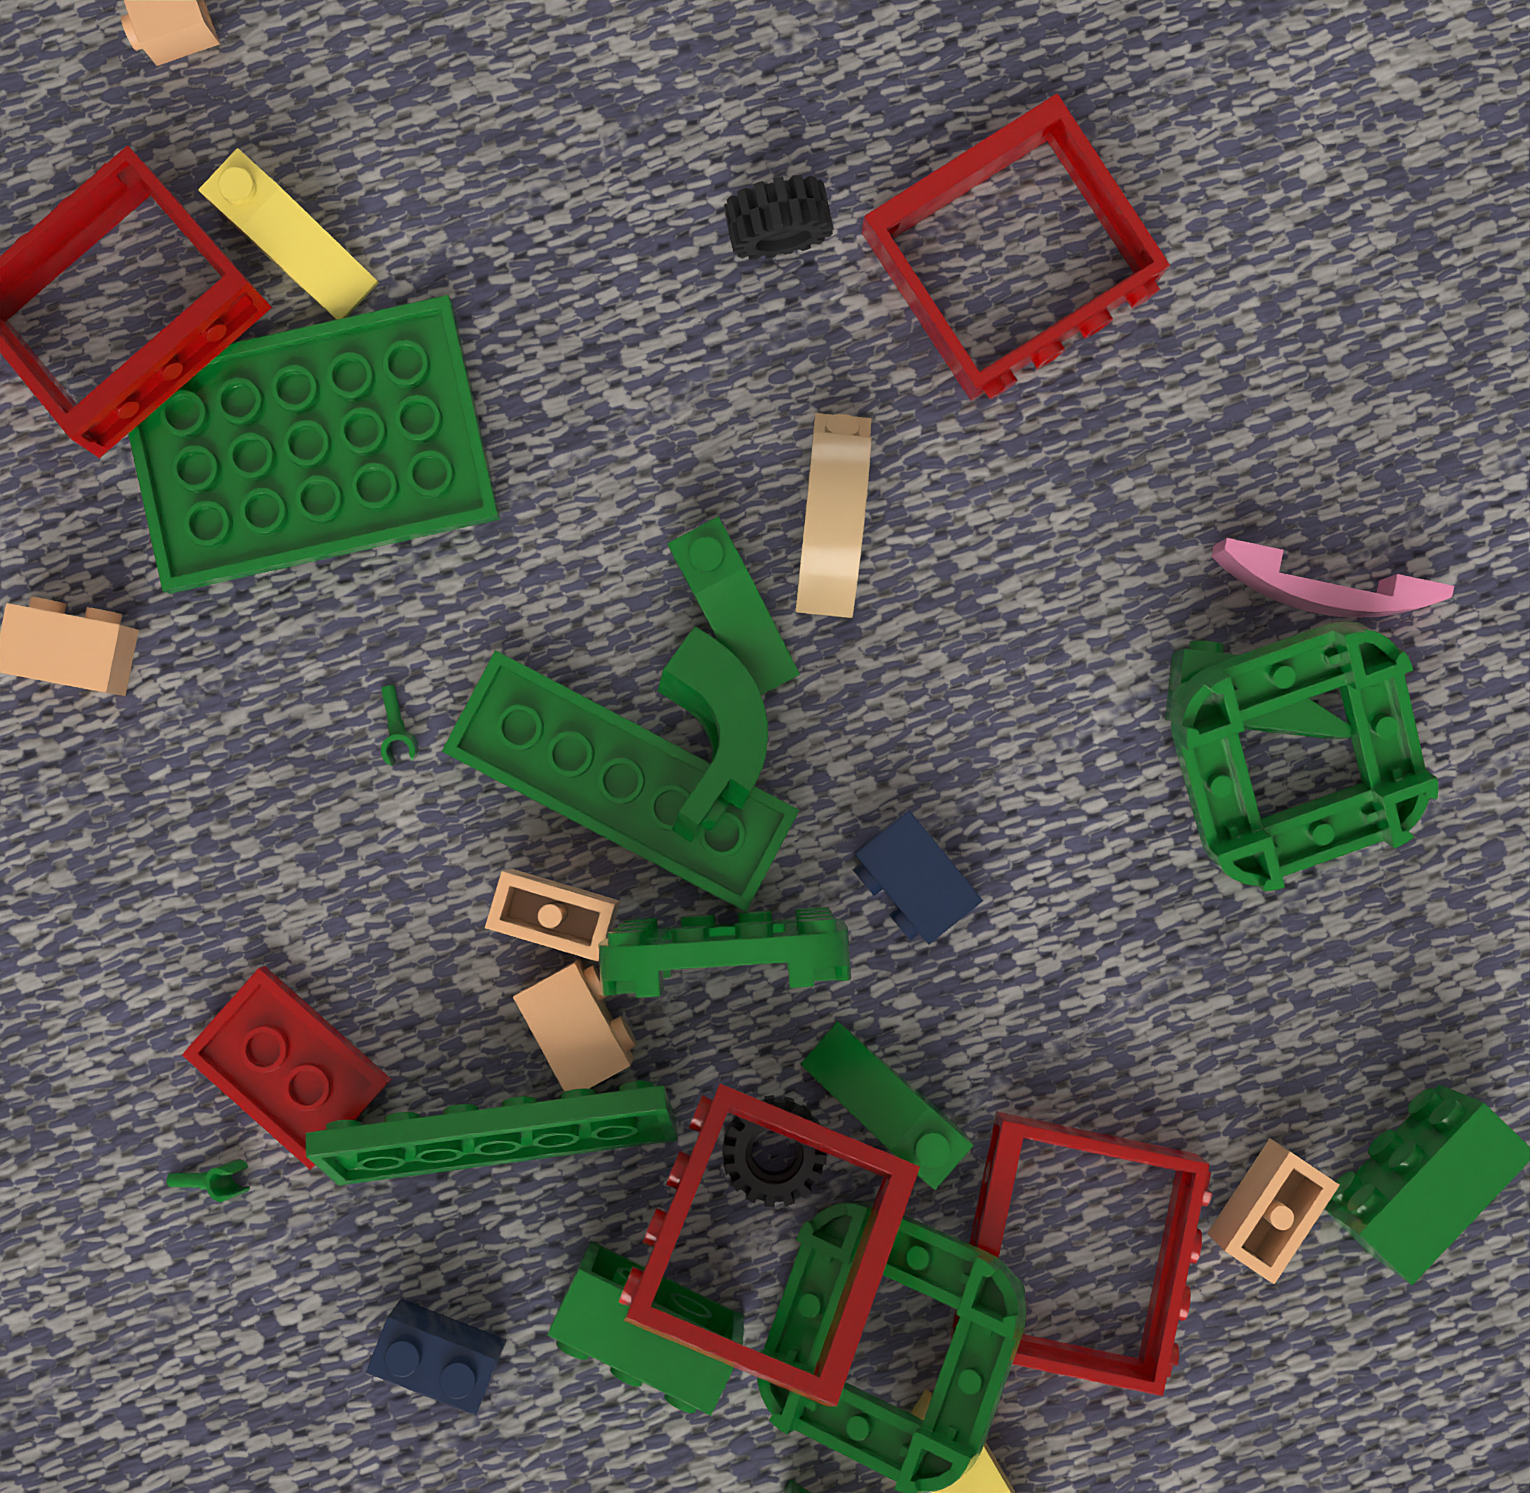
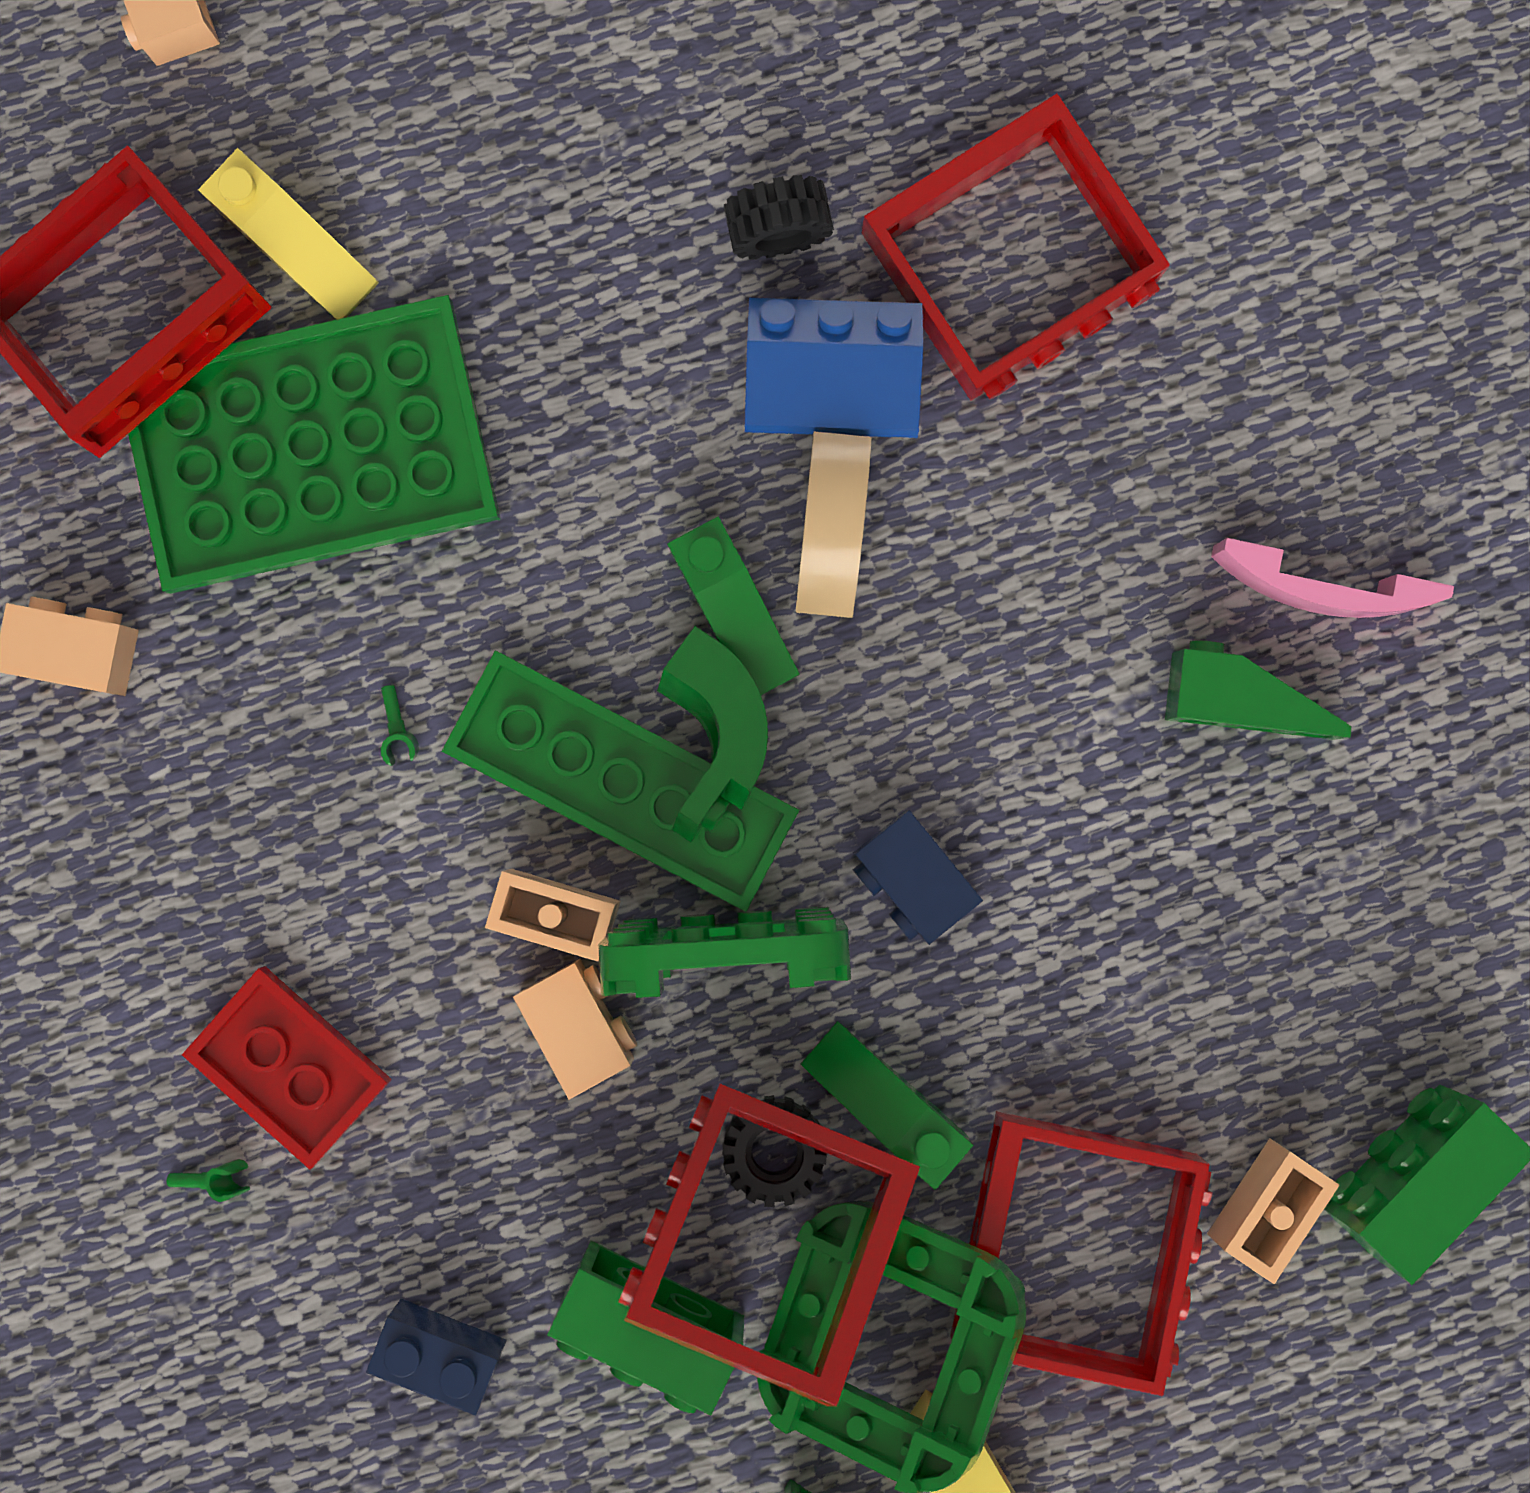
green plate [306,1081,678,1186] -> none
green plate [1171,622,1438,891] -> none
none -> blue slope [745,298,923,438]

